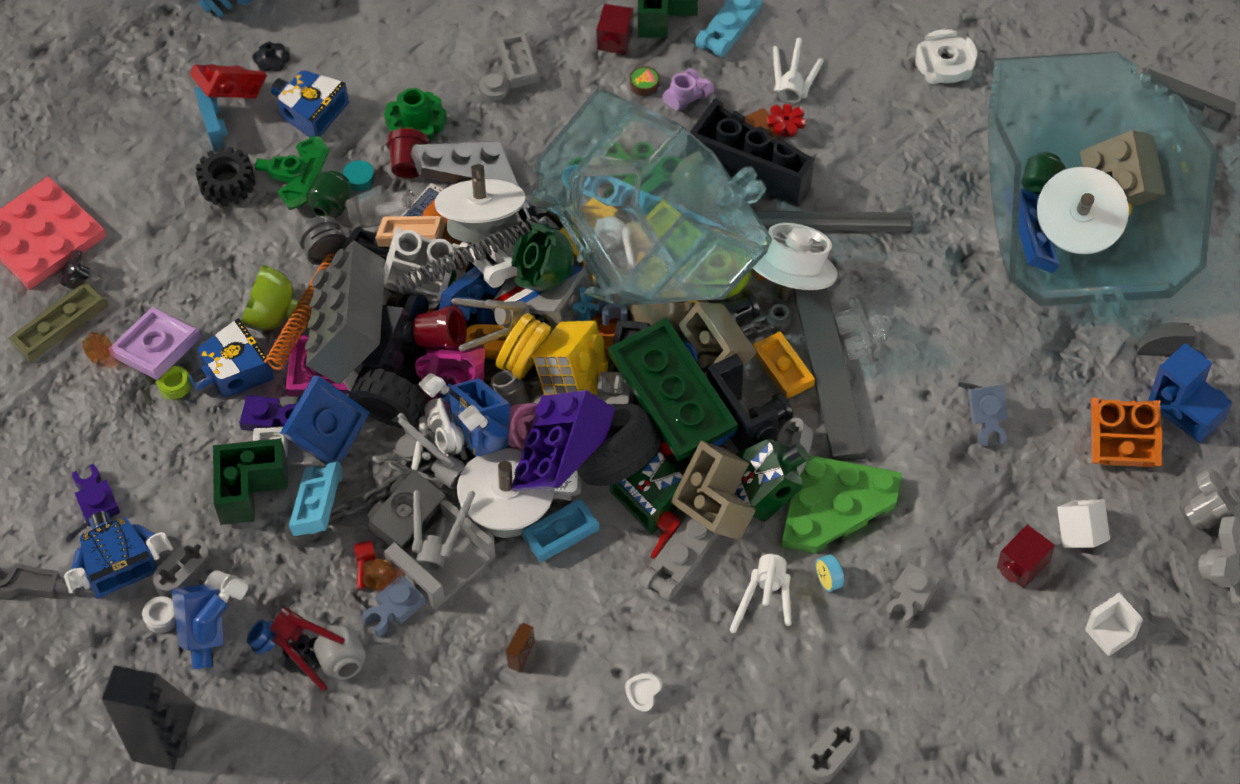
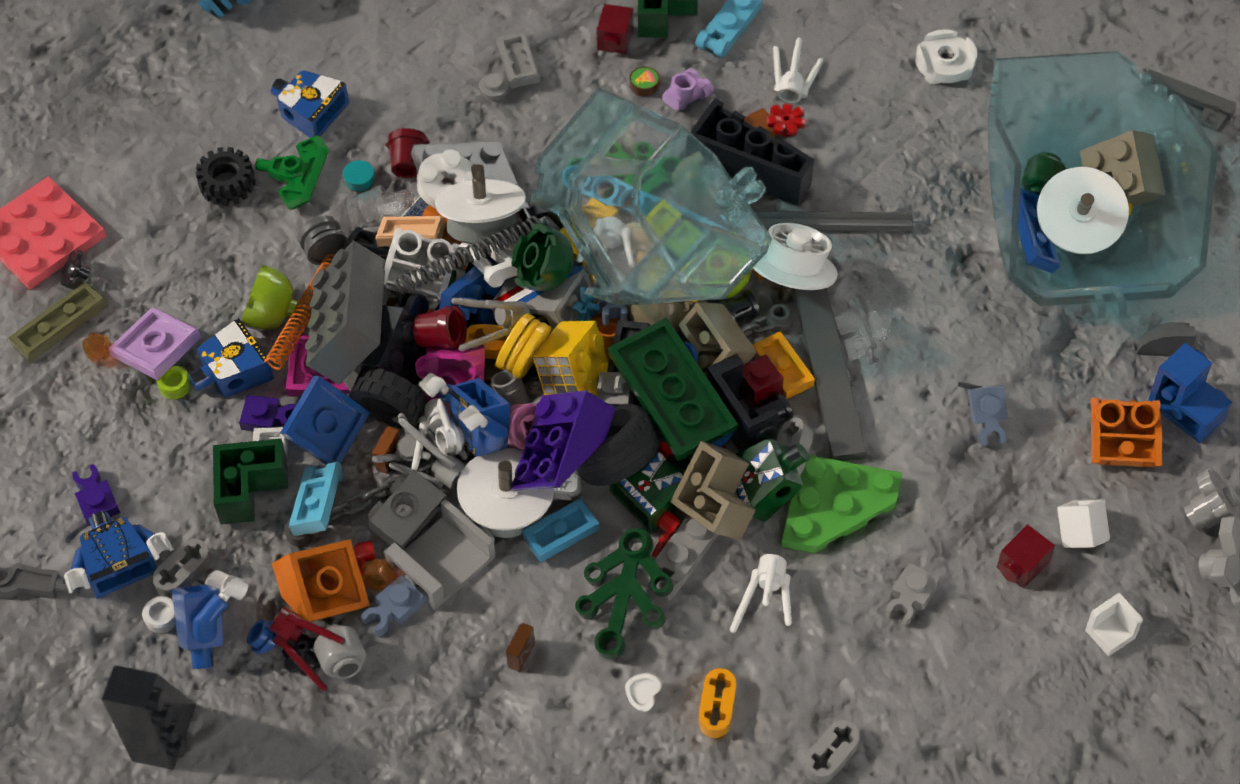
red bracket [190,64,267,99] -> none
dark azure plate [194,87,228,152] -> none
black plant [252,42,290,72] -> none
dark green head [306,171,353,218] -> none
green plant [384,88,447,142] -> none
light grey plant [412,490,475,570] -> none
medium azure tile [815,554,844,592] -> none
none -> orange slope [272,539,370,622]
none -> dark orange tile [373,426,400,474]
none -> white plate [417,149,473,208]
none -> dark green plant [575,528,674,659]
none -> light orange beam [699,668,736,738]
none -> dark red brick [742,354,784,408]

